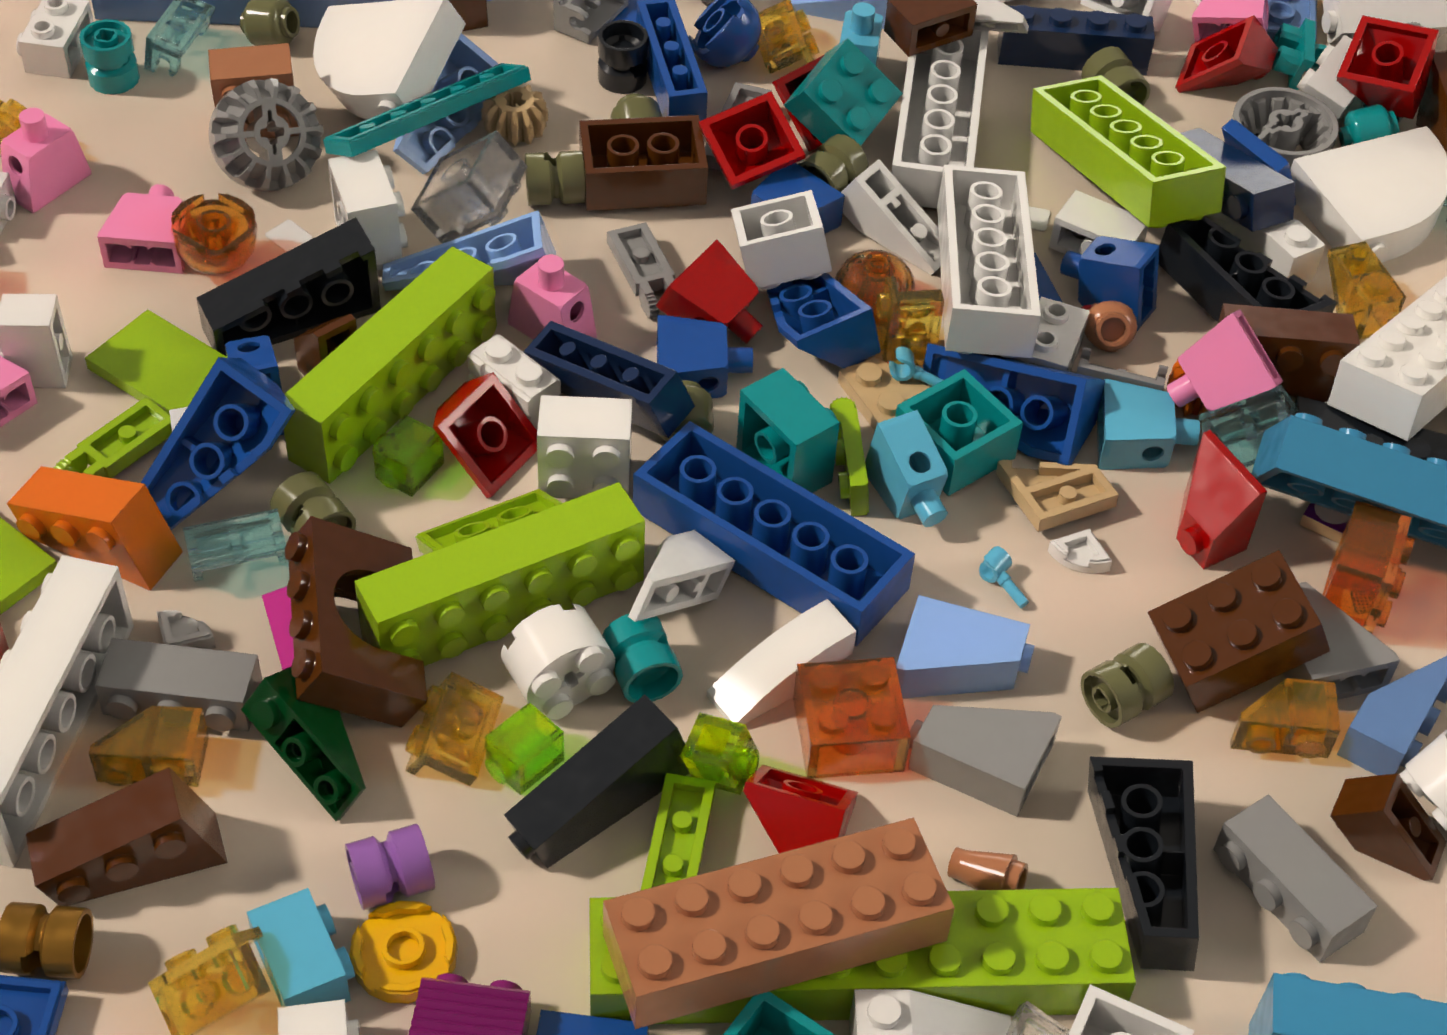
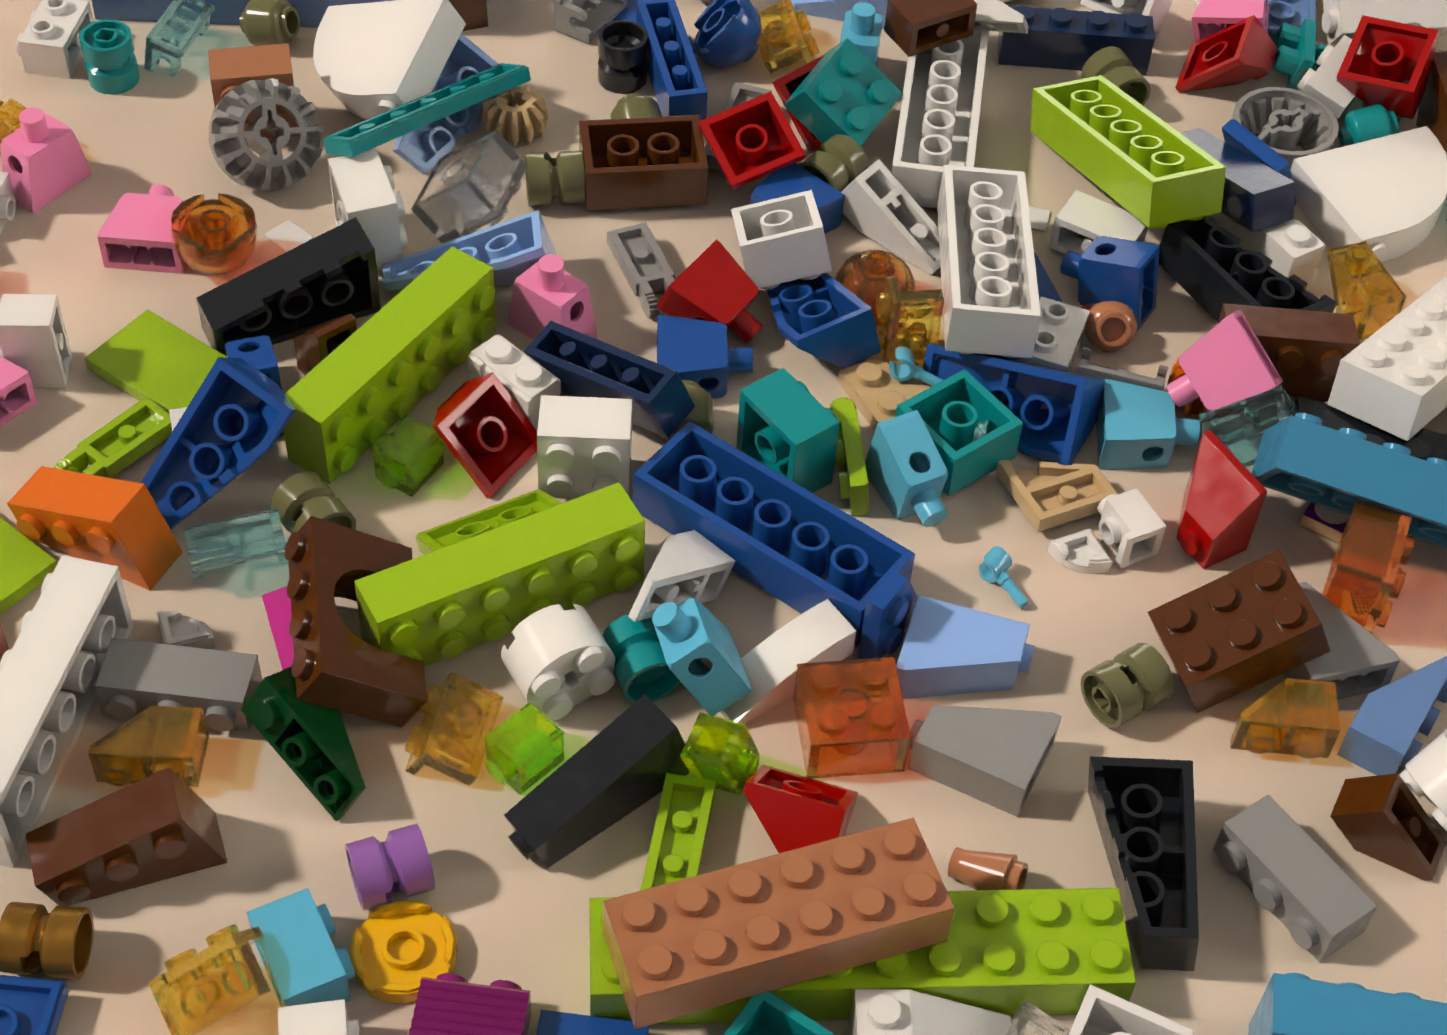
none -> medium azure torso [652,598,752,717]
none -> blue wing [858,570,918,668]
none -> white brick [1097,488,1167,569]

